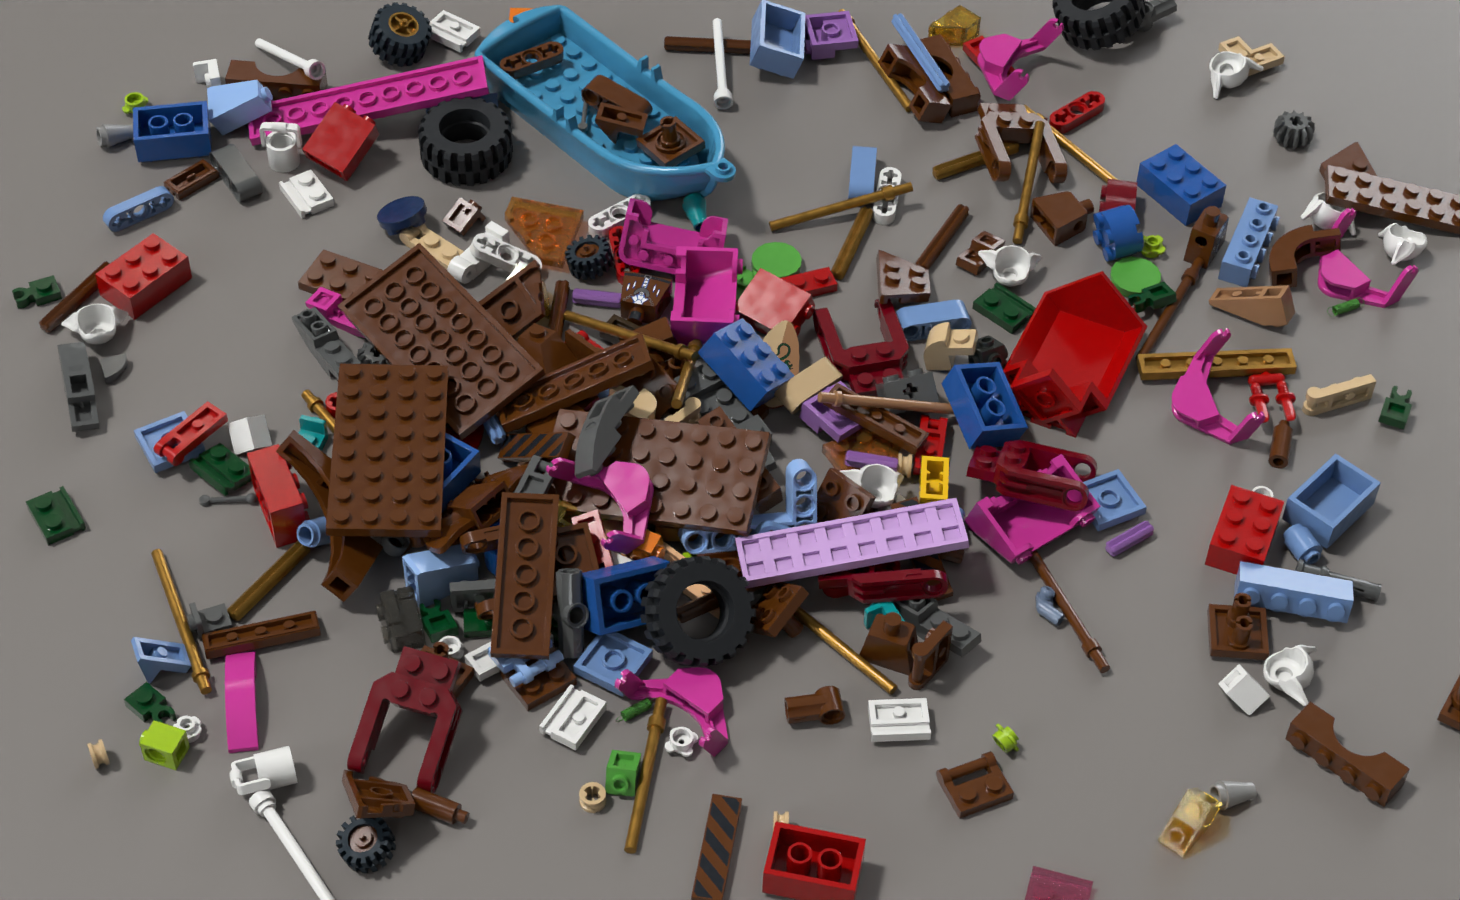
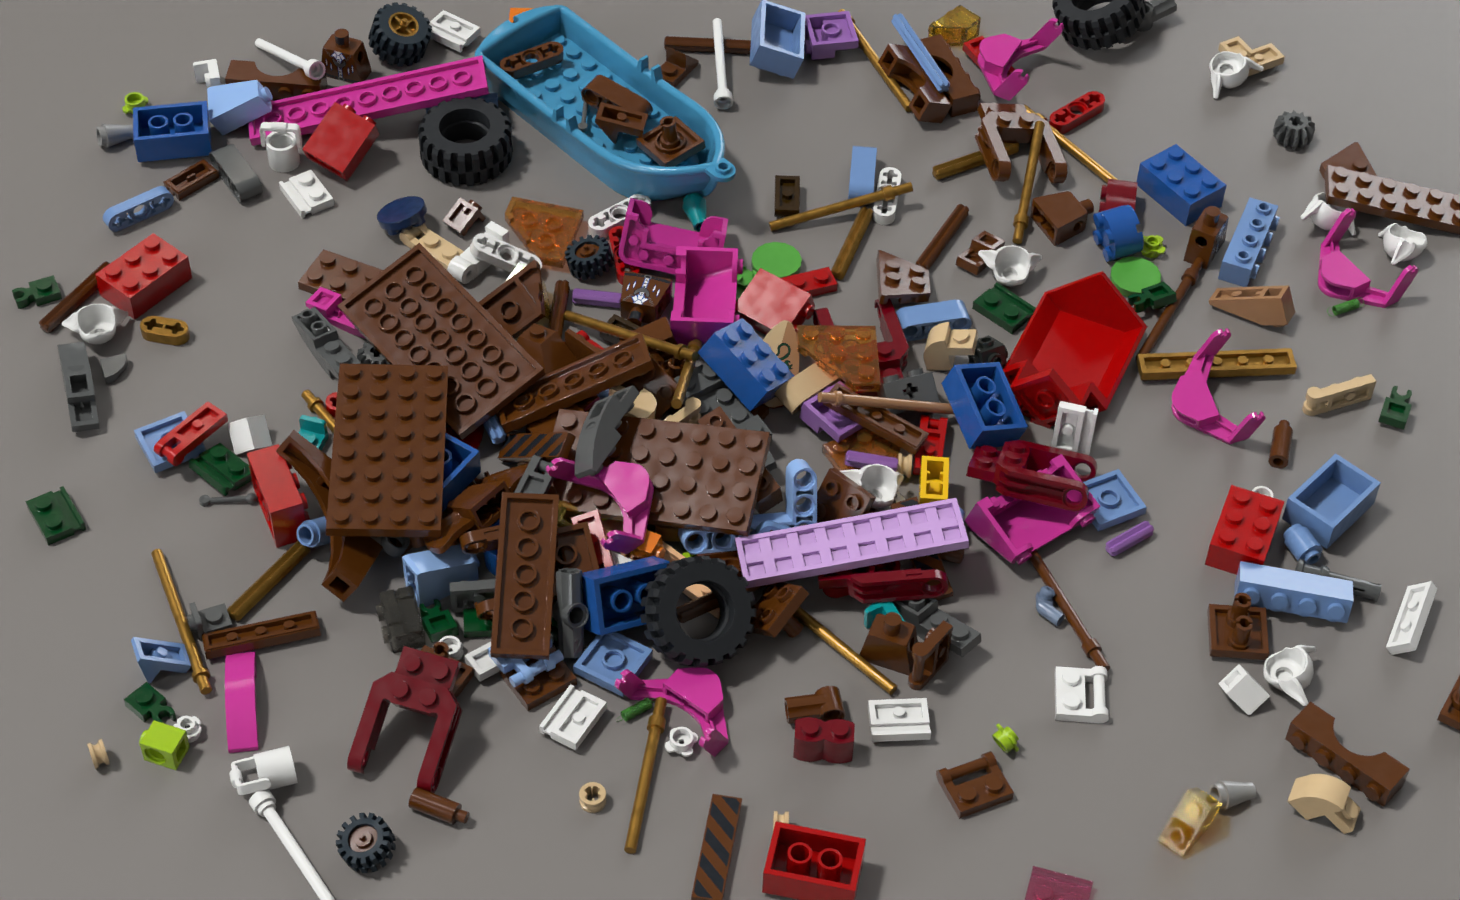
reddish brown wing [342,770,415,818] -> none
bright green bracket [605,750,641,797] -> none
red piece [1248,372,1296,423] -> none
reddish brown arch [1269,225,1341,288] -> none
none -> pearl gold beam [140,316,190,346]
none -> reddish brown torso [321,29,372,84]
none -> reddish brown slope [661,47,699,87]
none -> dark brown plate [774,175,800,217]
none -> dark red brick [793,717,855,764]
none -> clear orange plate [796,325,880,391]
none -> white plate [1051,401,1099,455]
none -> white plate [1055,666,1109,723]
none -> tan brick [1287,774,1361,834]
none -> white plate [1386,581,1437,655]

